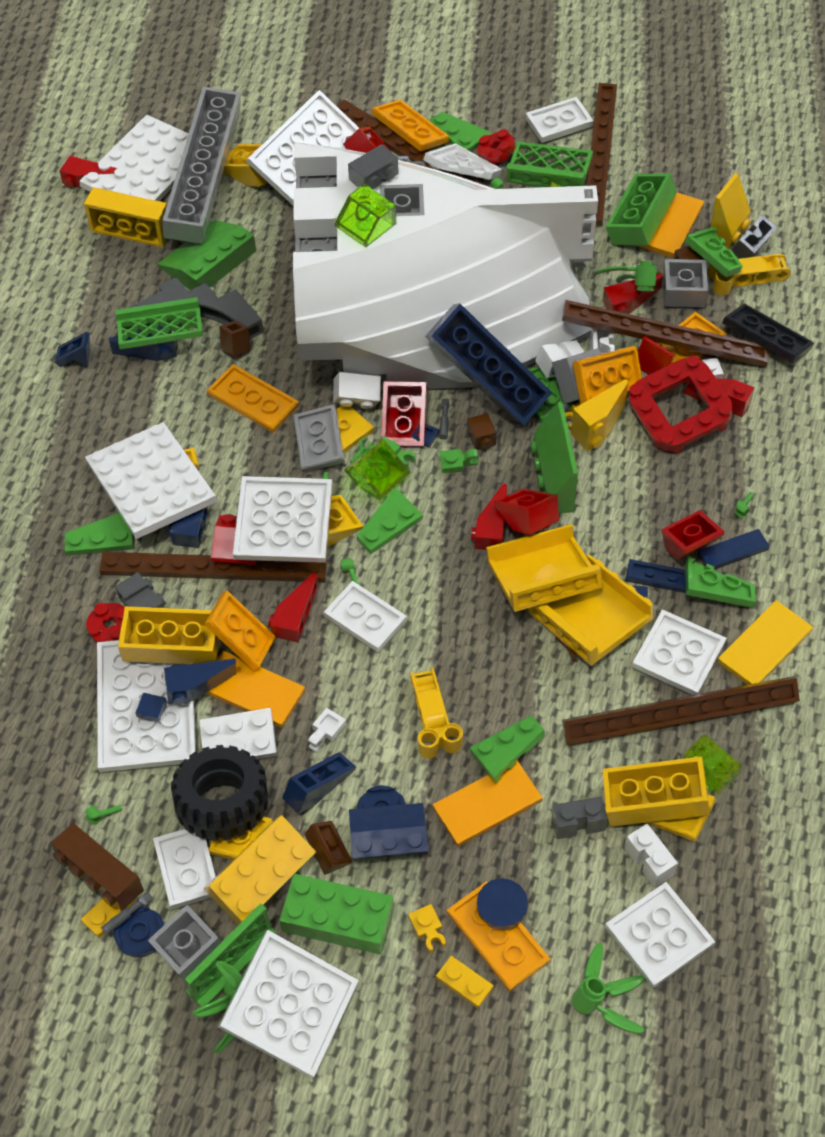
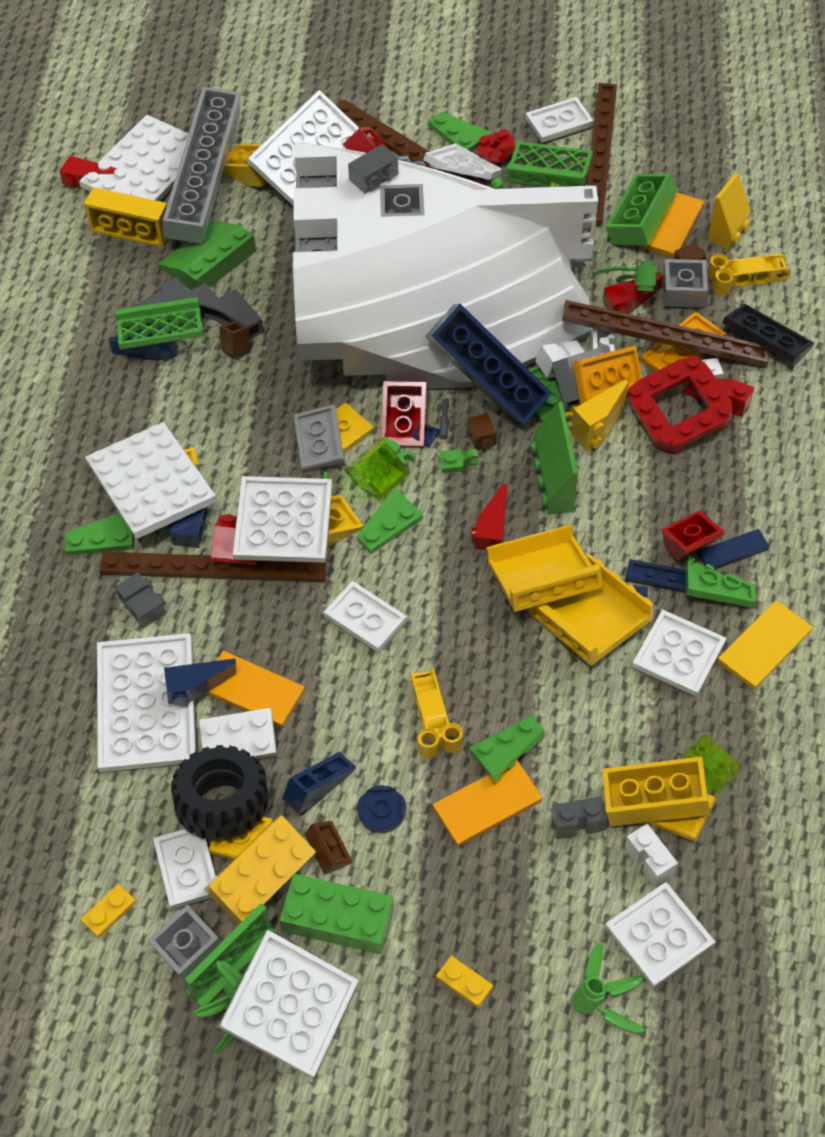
reddish brown brick [51,823,144,911] -> none
dark blue slope [54,332,91,368] -> none
bright green hand [85,805,122,825] -> none
red plate [86,603,125,644] -> none
dark grey piece [101,892,153,935] -> none
dark blue tile [114,906,165,958] -> none
yellow brick [118,606,220,664] -> none
dark blue tile [135,693,167,722] -> none
light orange tile [204,590,276,671] -> none
light orange tile [206,364,300,433] -> none
red slope [268,573,318,643] -> none
white plate [308,708,346,752] -> none
white brick [333,372,381,409] -> none
clear neon green slope [334,184,397,248] -> none
bright green hand [341,558,359,585] -> none
dark blue slope [349,803,428,860] -> none
bright green hand [350,437,375,464] -> none
light orange tile [371,99,450,152] -> none
yellow plate [408,904,446,953] -> none
light orange tile [446,881,551,992] -> none
dark blue tile [477,878,528,930] -> none
red slope [494,488,559,536] -> none
reddish brown plate [562,676,800,745] -> none
red piece [637,336,675,375] -> none
bright green wing [685,226,743,277] -> none
dark grey brick [731,215,777,259] -> none
bright green hand [734,492,754,519] -> none

